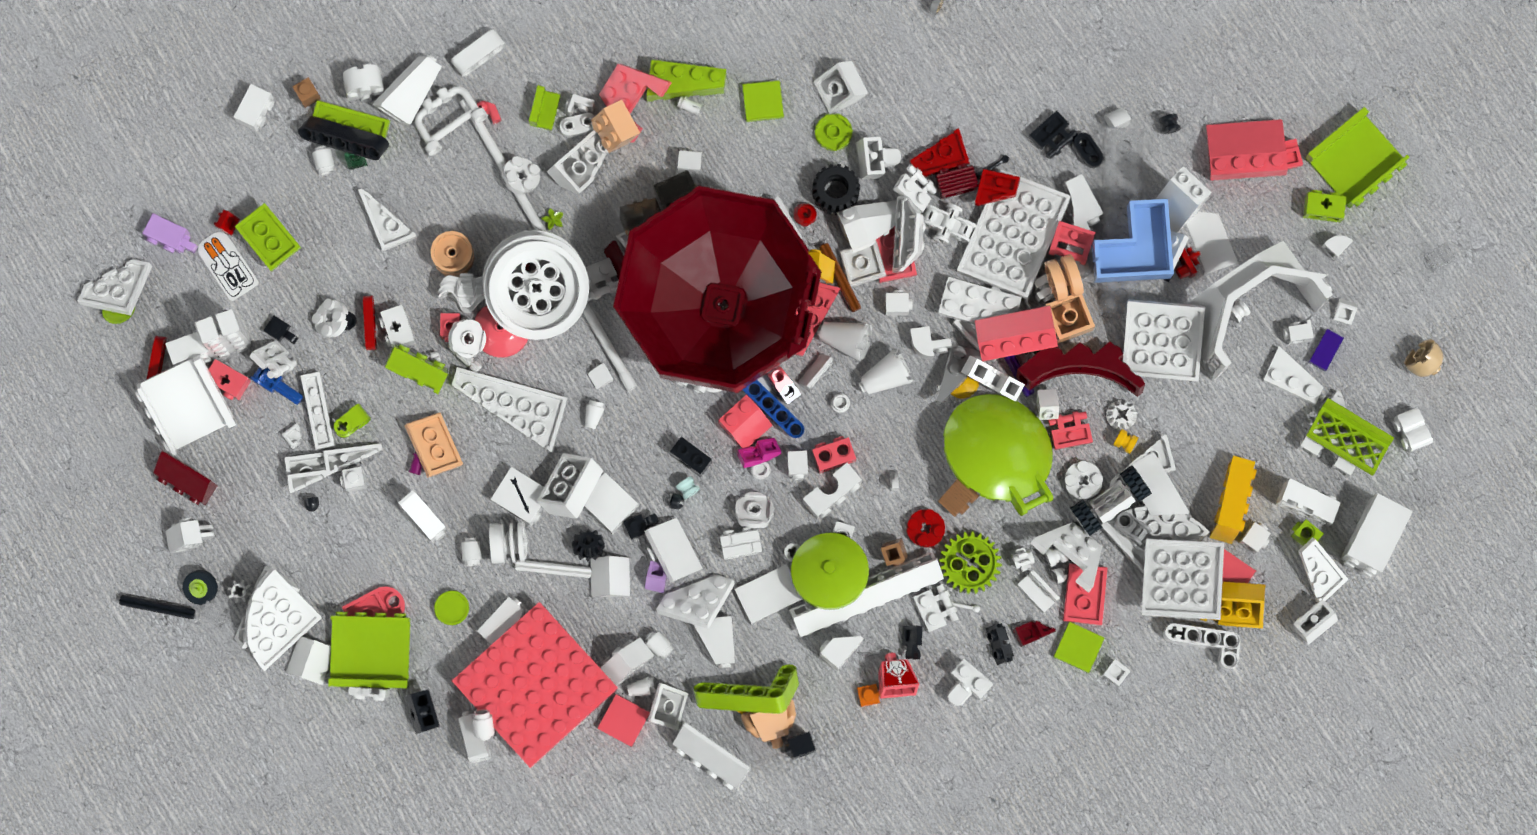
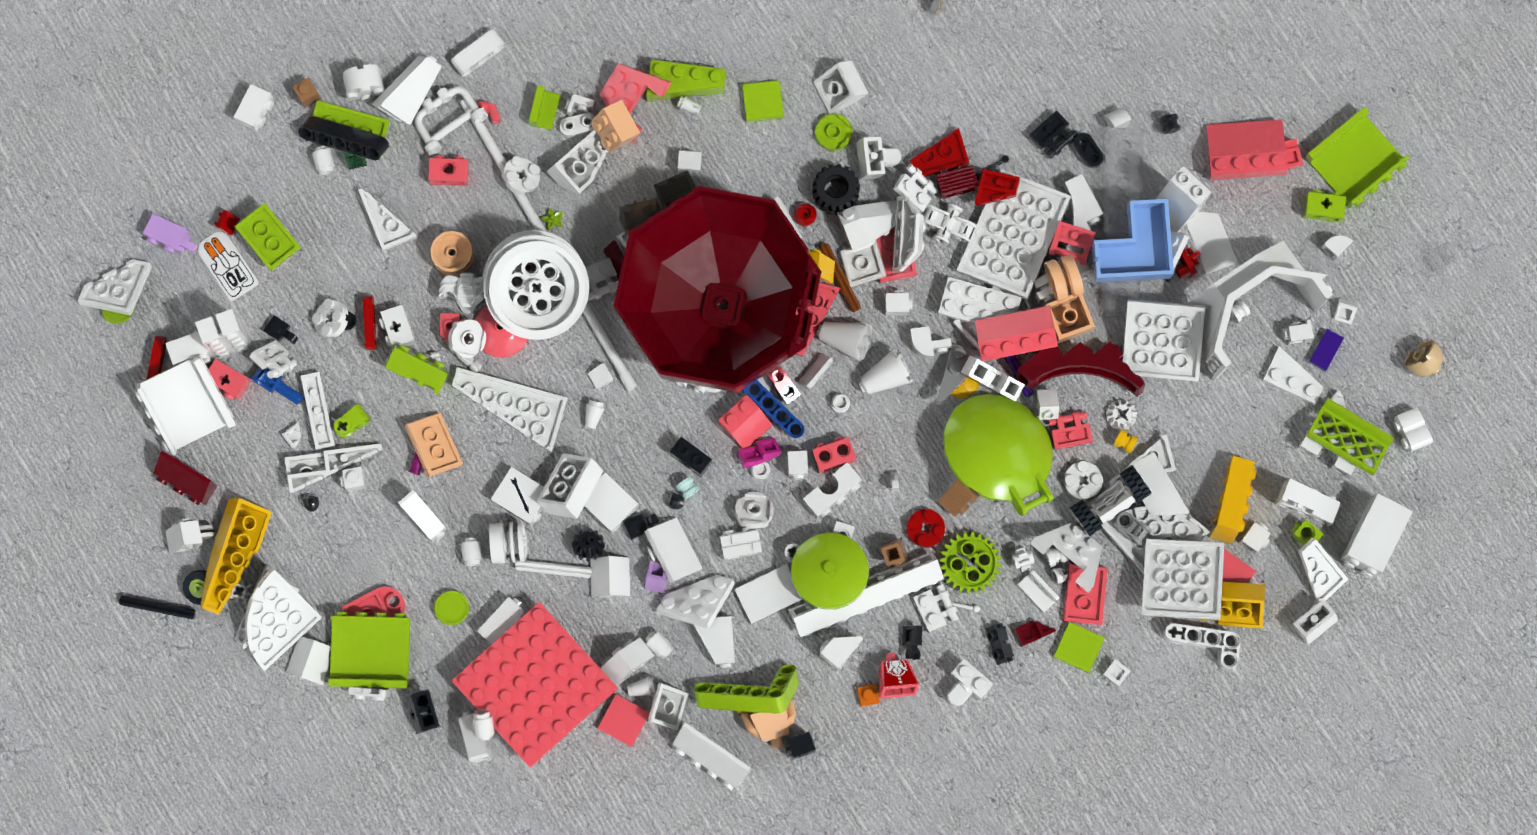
none -> yellow wedge [200,498,272,615]
none -> coral brick [428,156,469,186]

